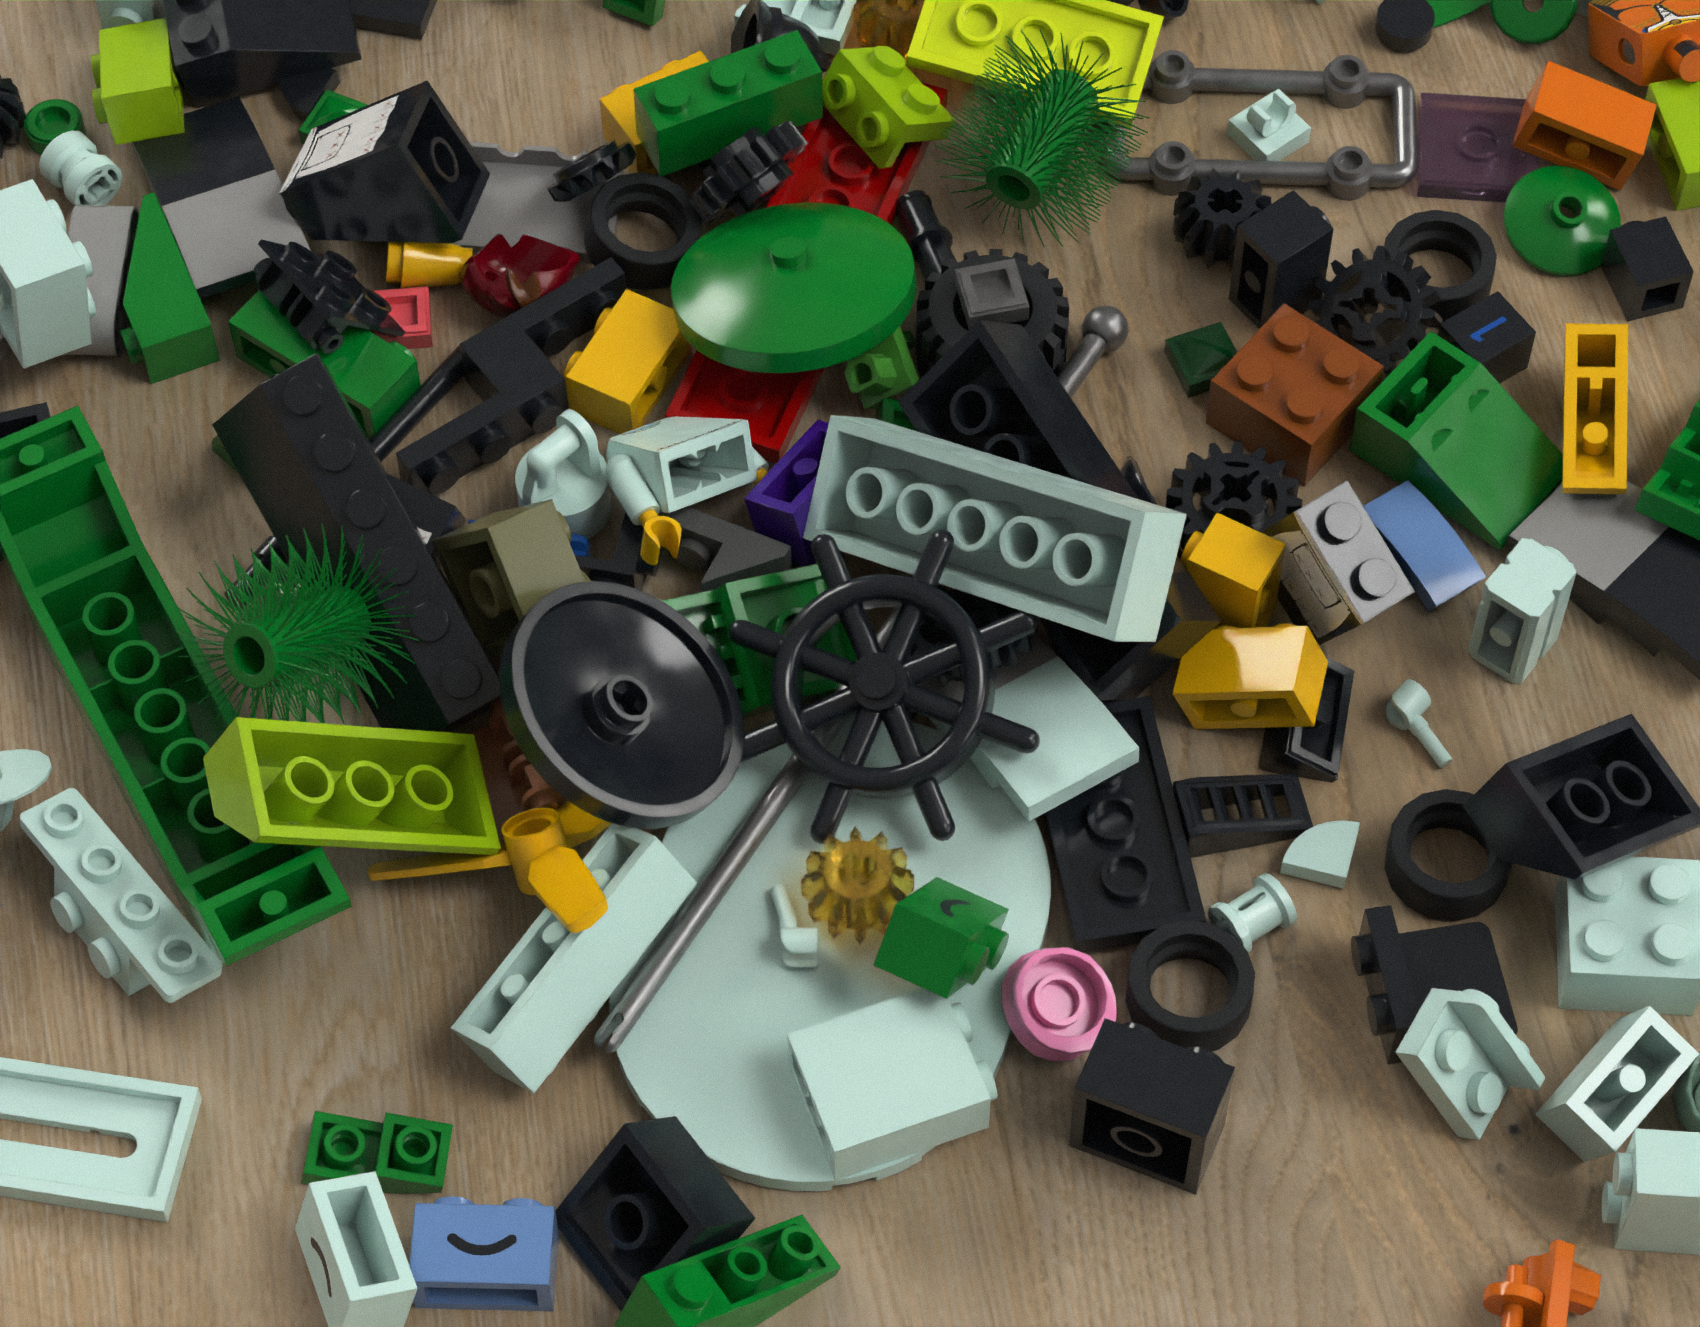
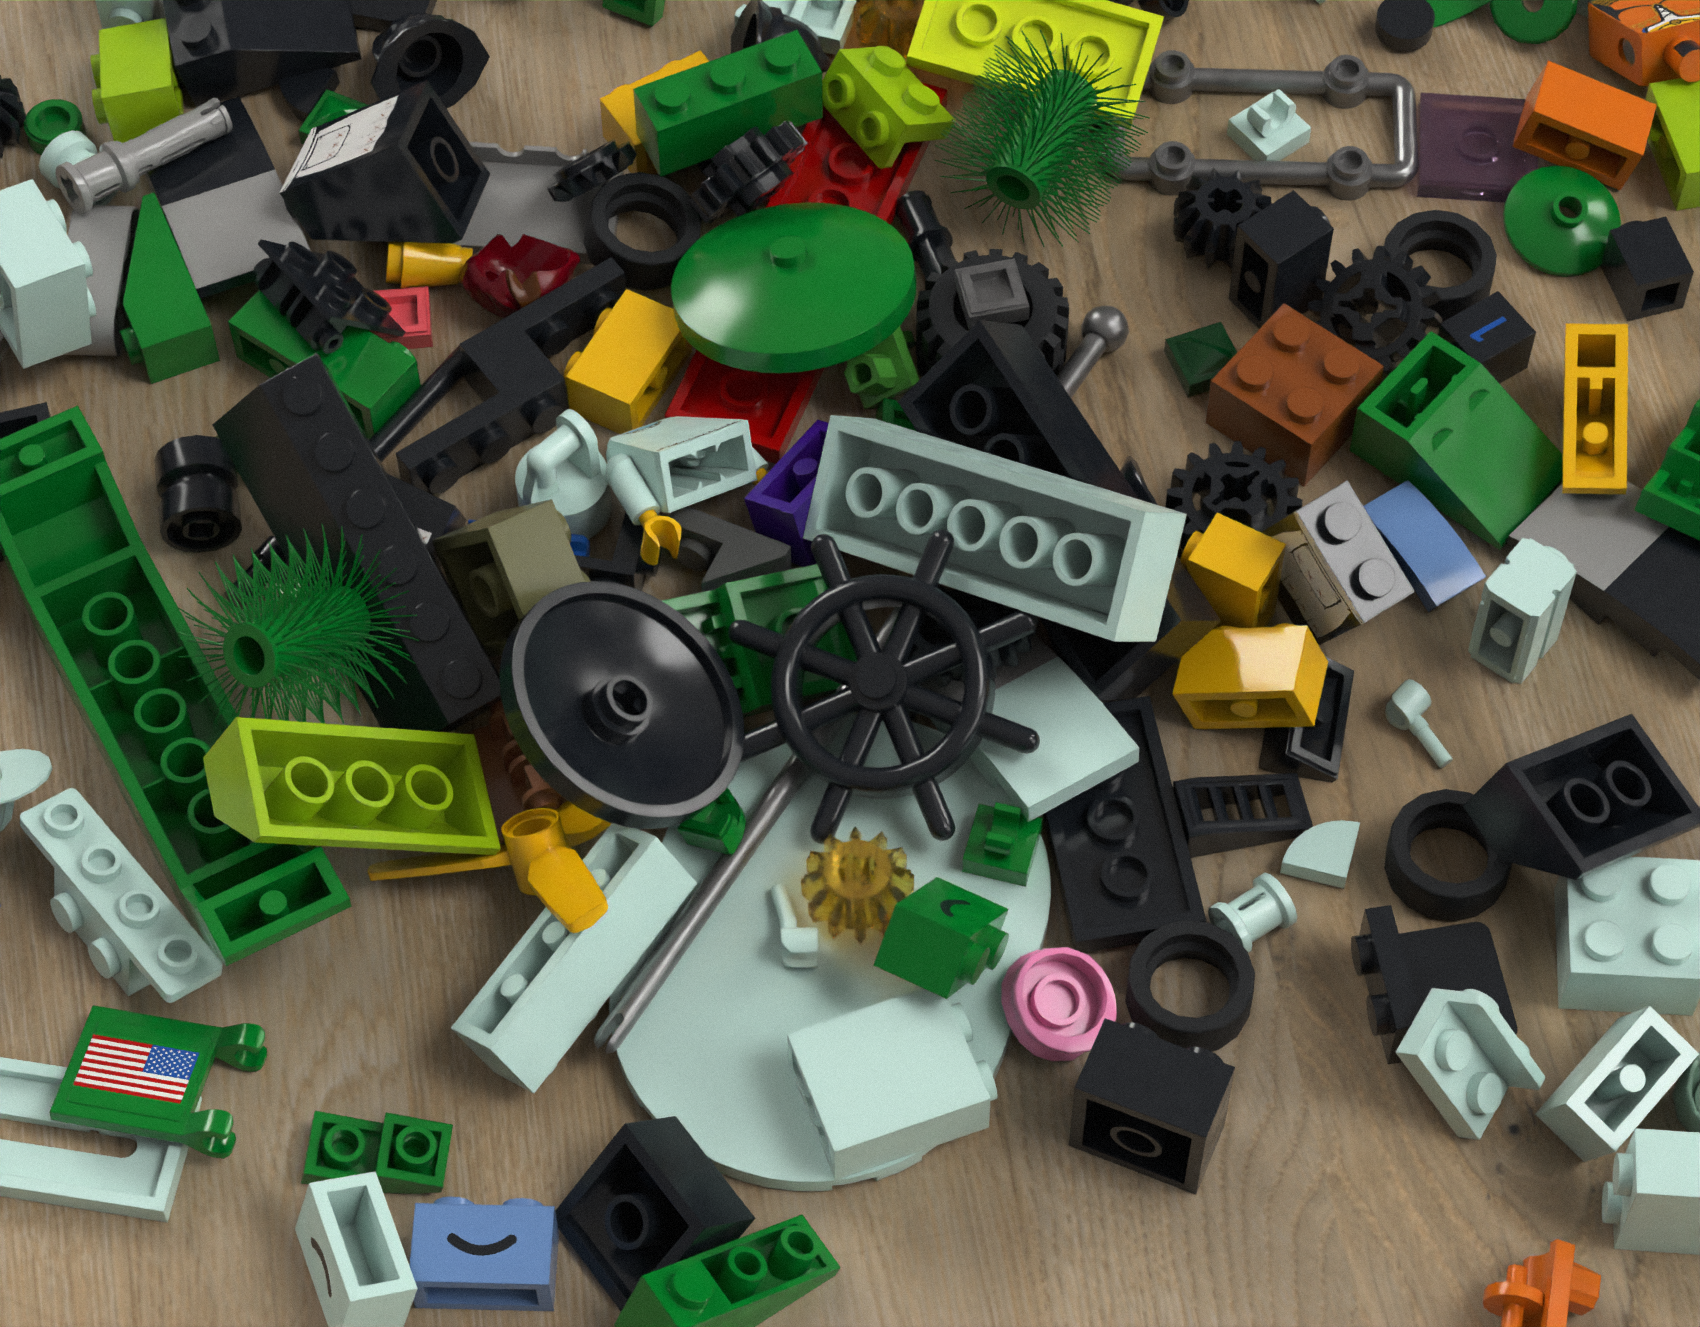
none -> green flag [50,1005,268,1159]
none -> light grey pin [56,98,233,215]
none -> black wheel [154,435,242,553]
none -> black piece [370,12,490,109]
none -> green tile [677,788,746,856]
none -> green tile [962,802,1042,887]

